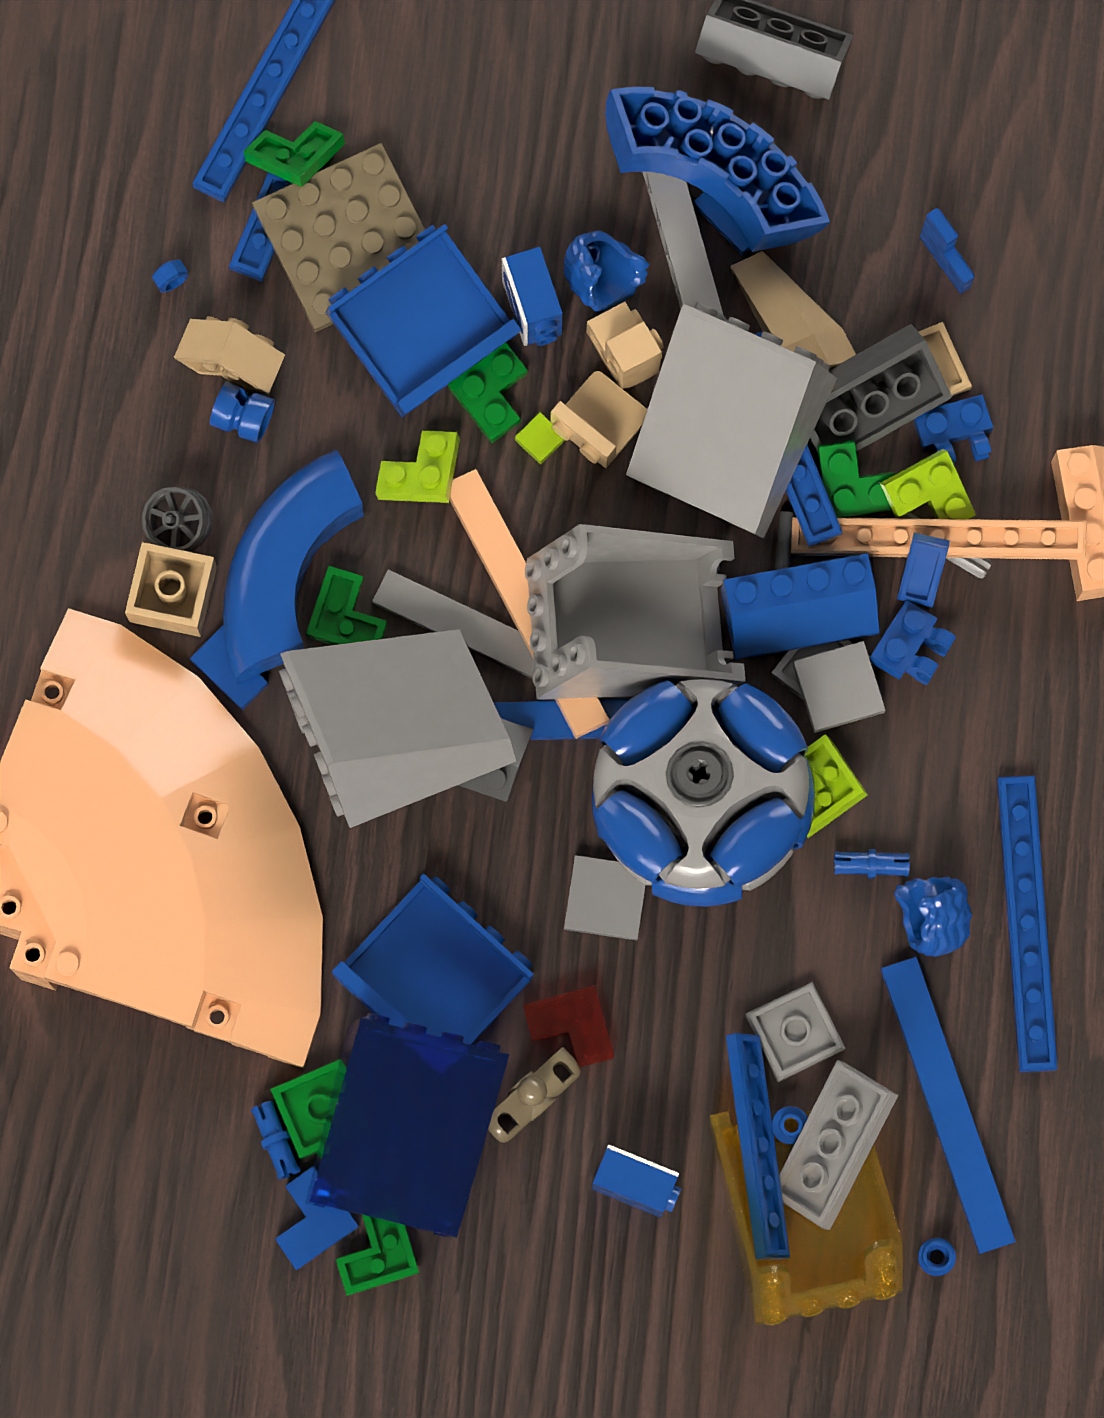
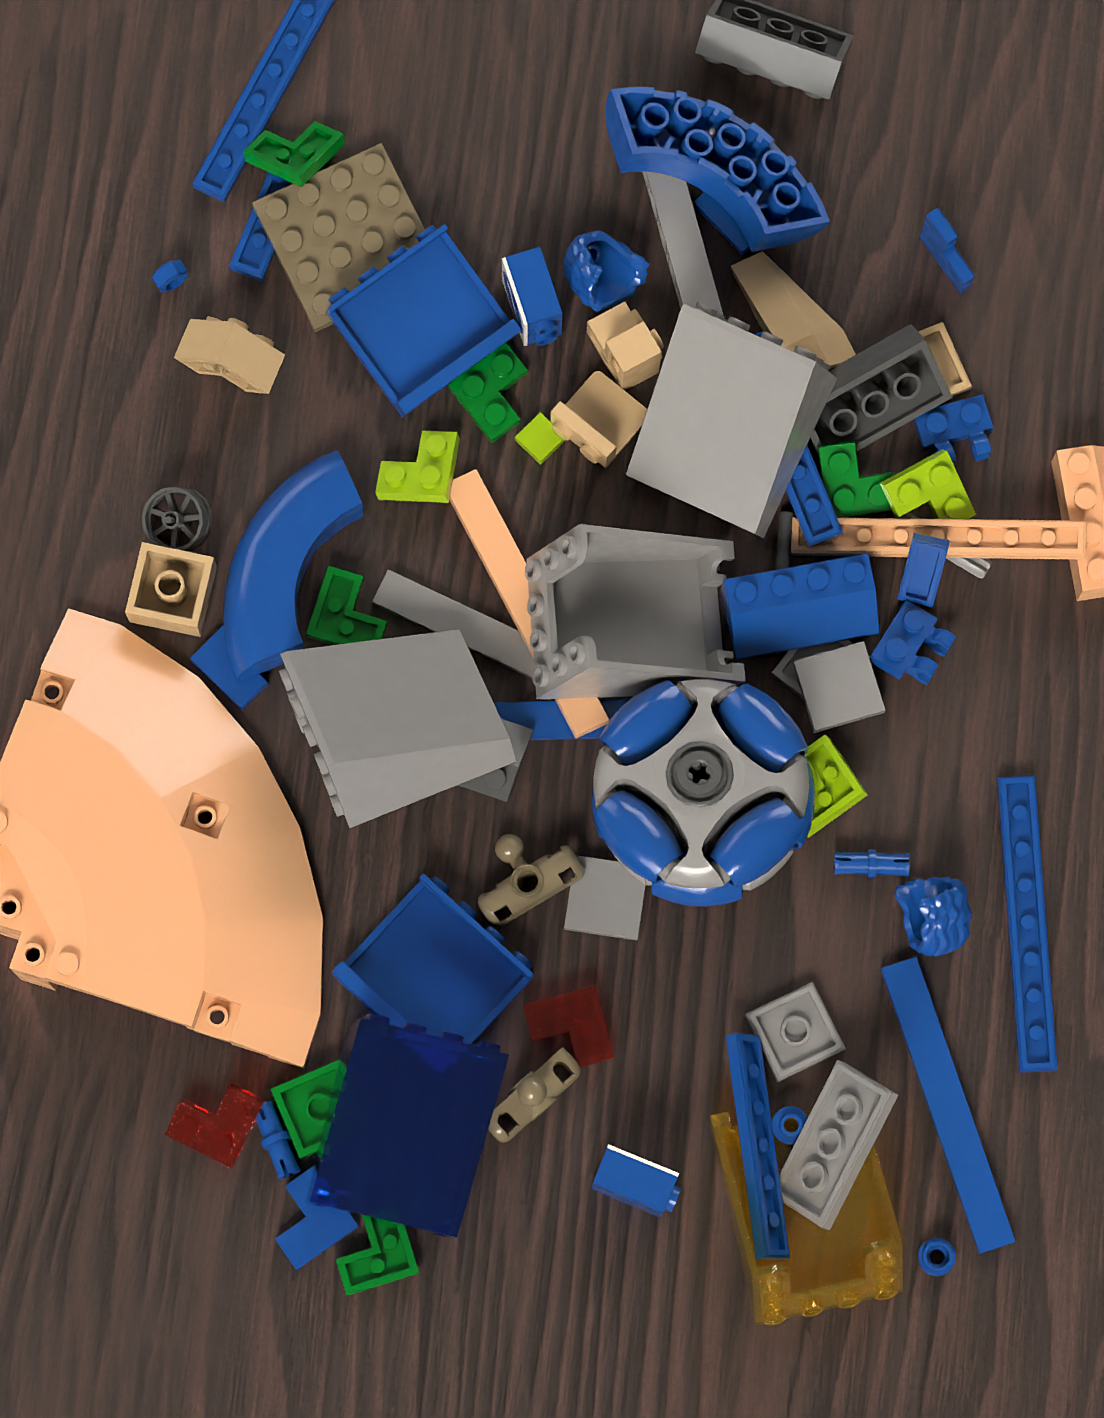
blue wheel [210,381,275,444] -> none
none -> clear red plate [165,1083,265,1169]
none -> dark tan piece [478,834,585,927]

